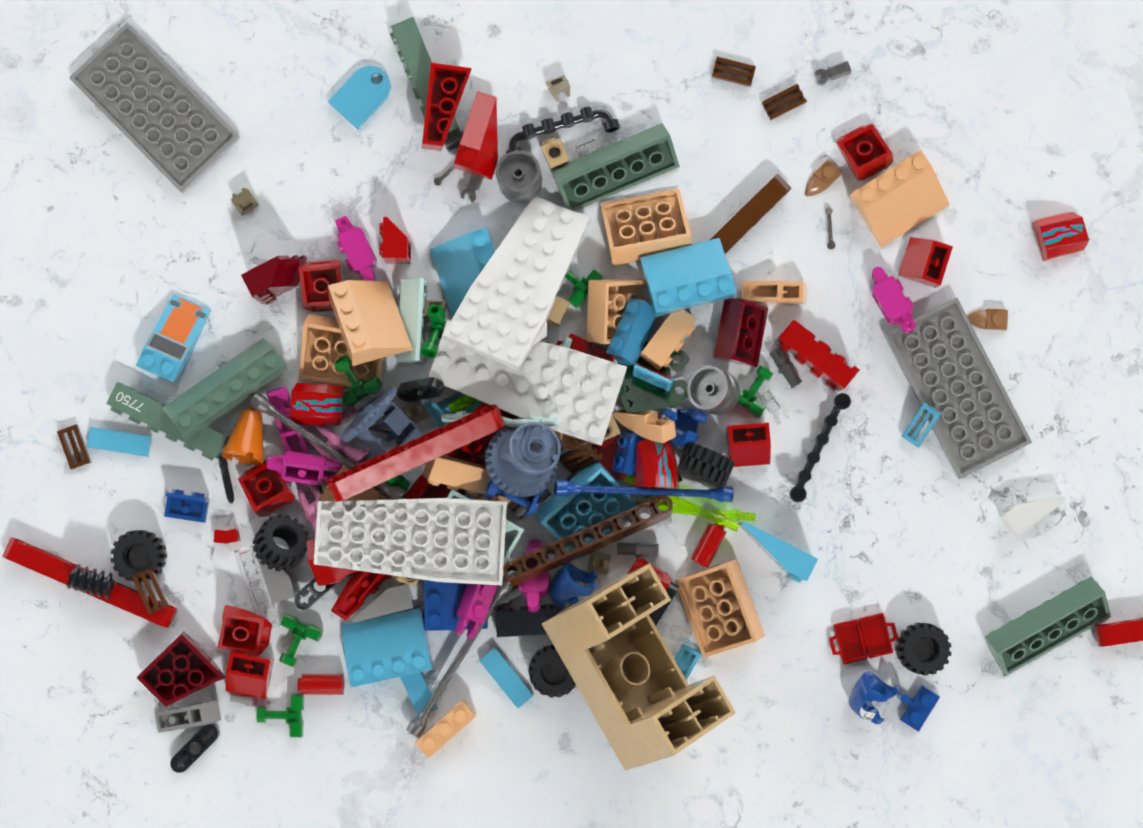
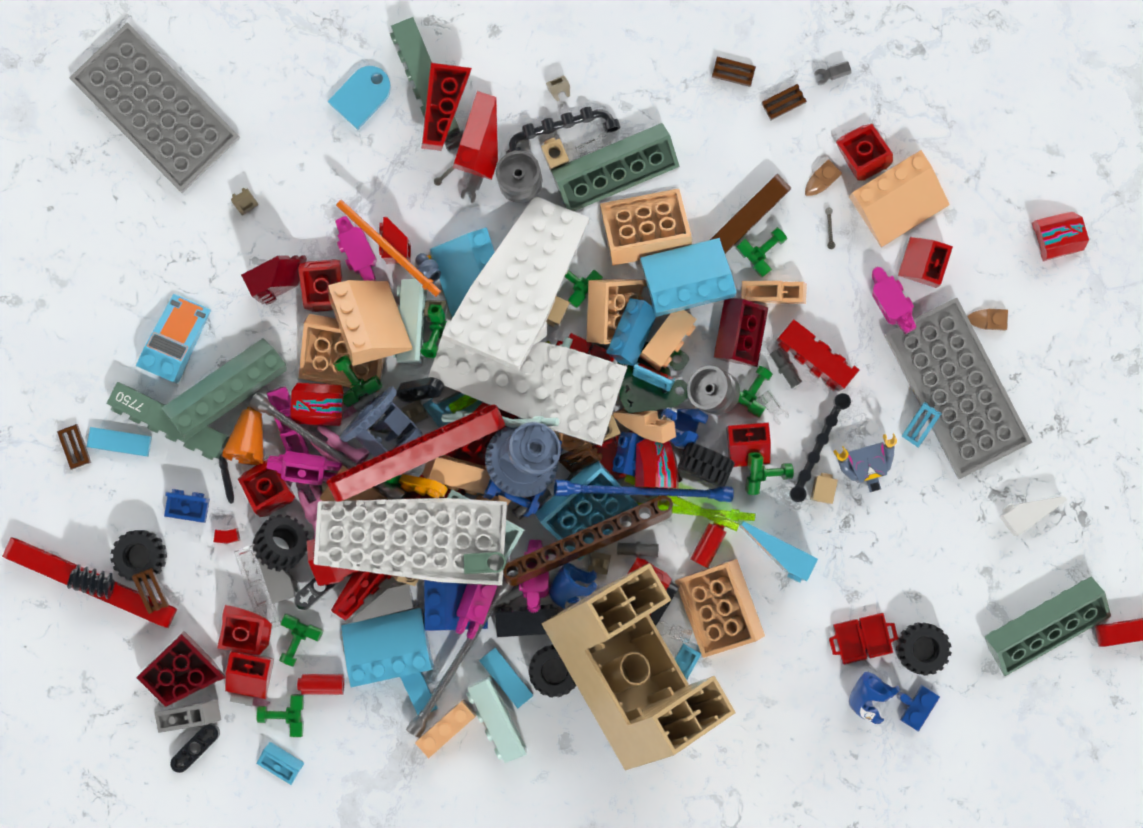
none -> medium azure slope [256,742,304,785]
none -> orange bar [336,200,441,297]
none -> light orange plate [398,474,448,499]
none -> sand blue animal [415,253,441,284]
none -> sand green piece [464,552,506,574]
none -> light aqua slope [466,676,527,763]
none -> green bar [735,227,788,278]
none -> green bar [745,452,794,495]
none -> tan brick [810,473,838,504]
none -> sand blue torso [833,433,897,492]

